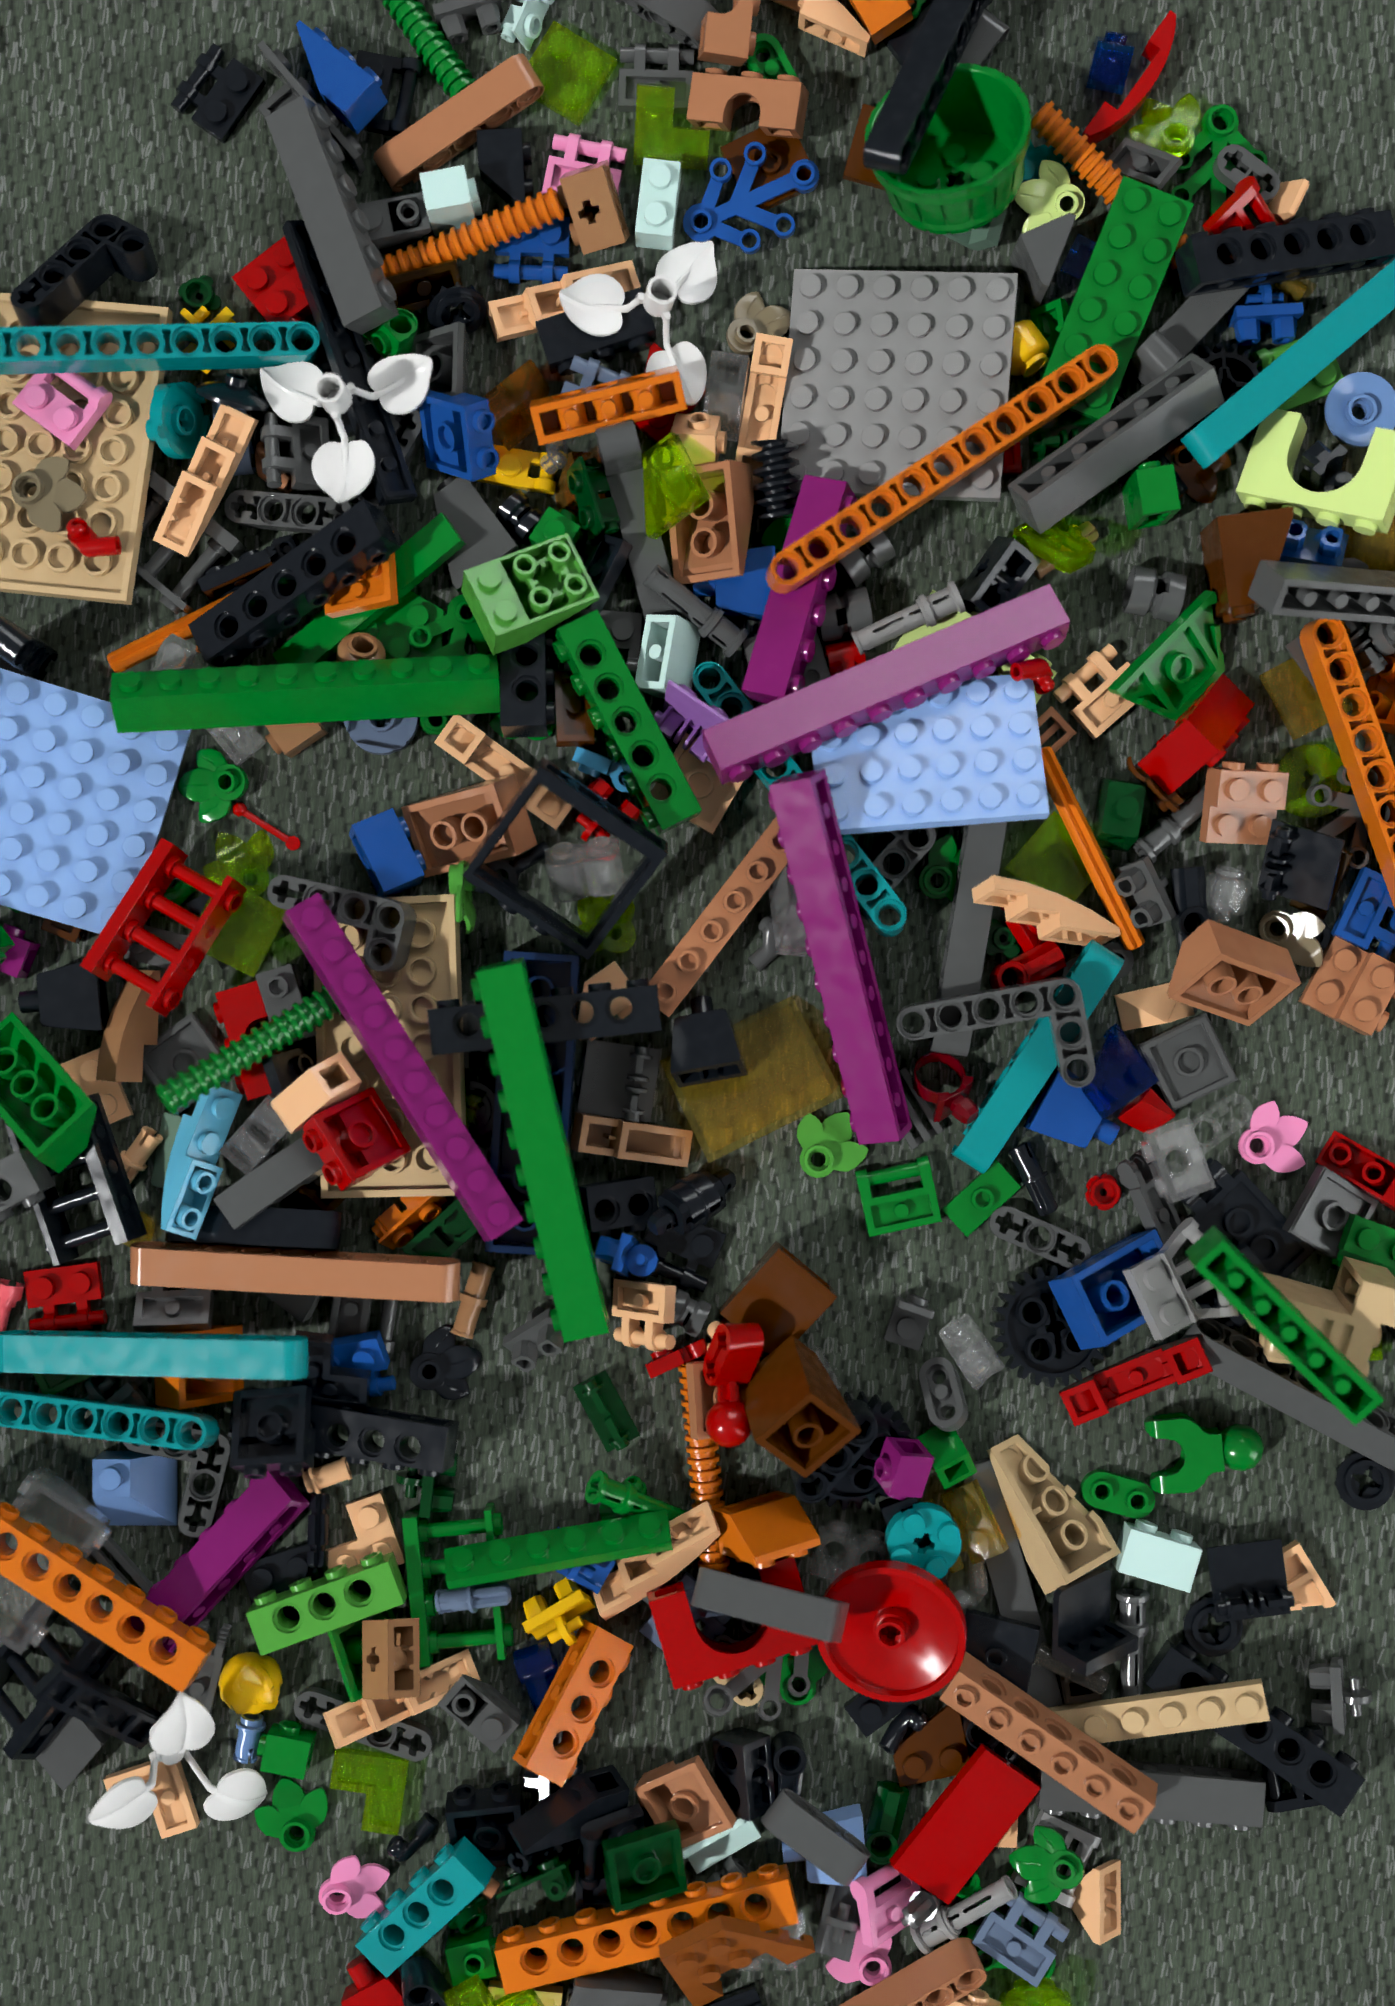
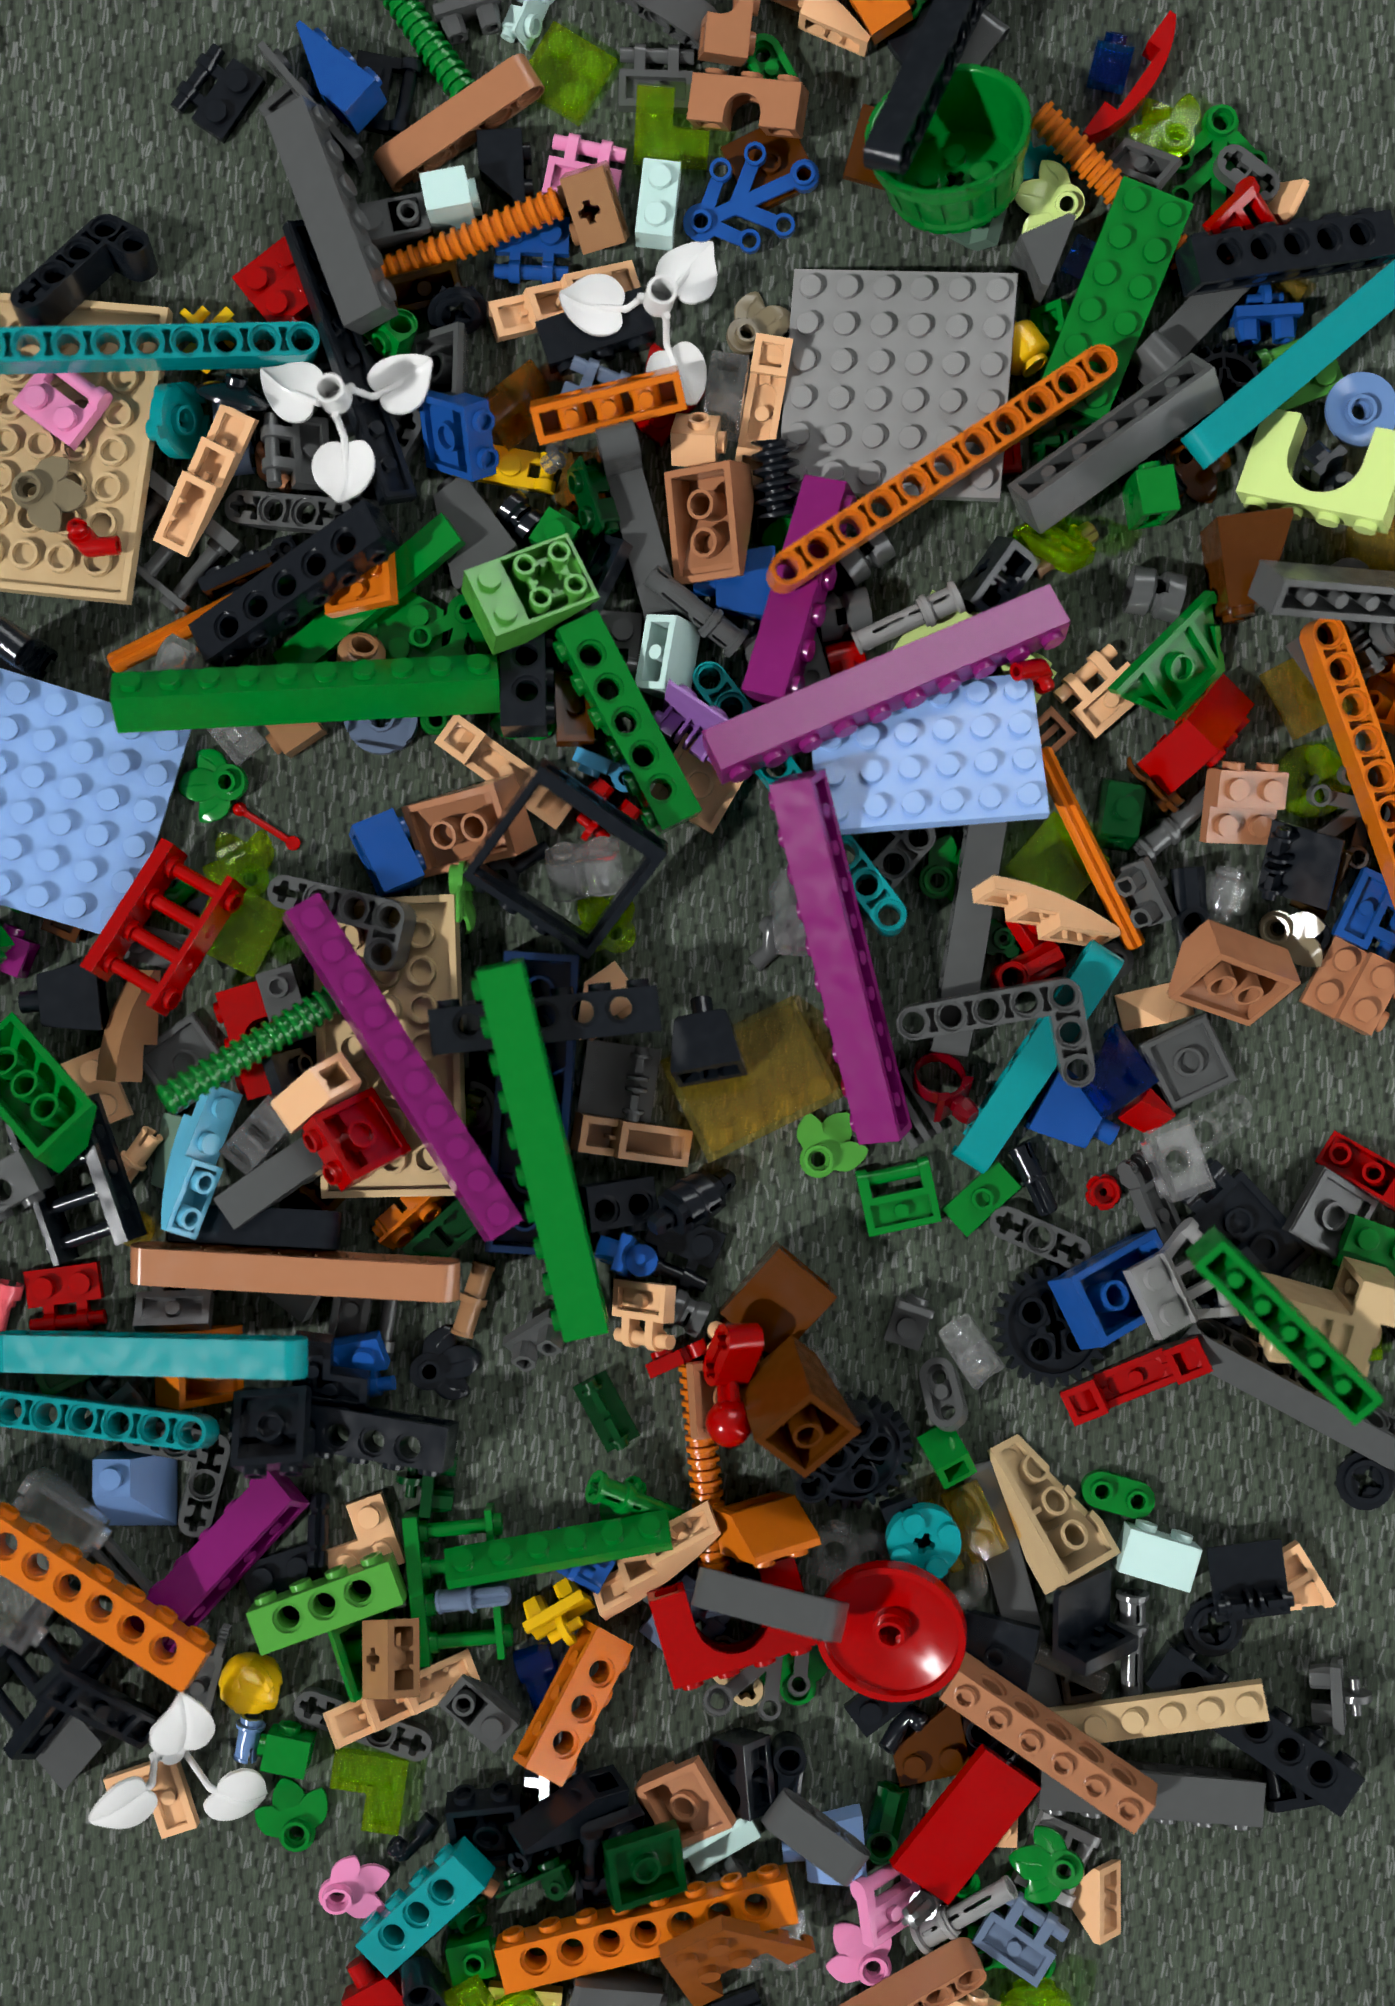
dark green plate [178,275,222,315] -> none
light nougat pin [302,1457,352,1495] -> none
clear neon green wing [642,432,710,539] -> none
nougat brick [649,817,788,1017] -> none
dark grey hips [814,1885,859,1962] -> none
magenta brick [873,1437,934,1500] -> none
green piece [1144,1412,1264,1494] -> none
bright pink plate [1238,1101,1308,1173] -> none
blue hips [1280,519,1349,567] -> none

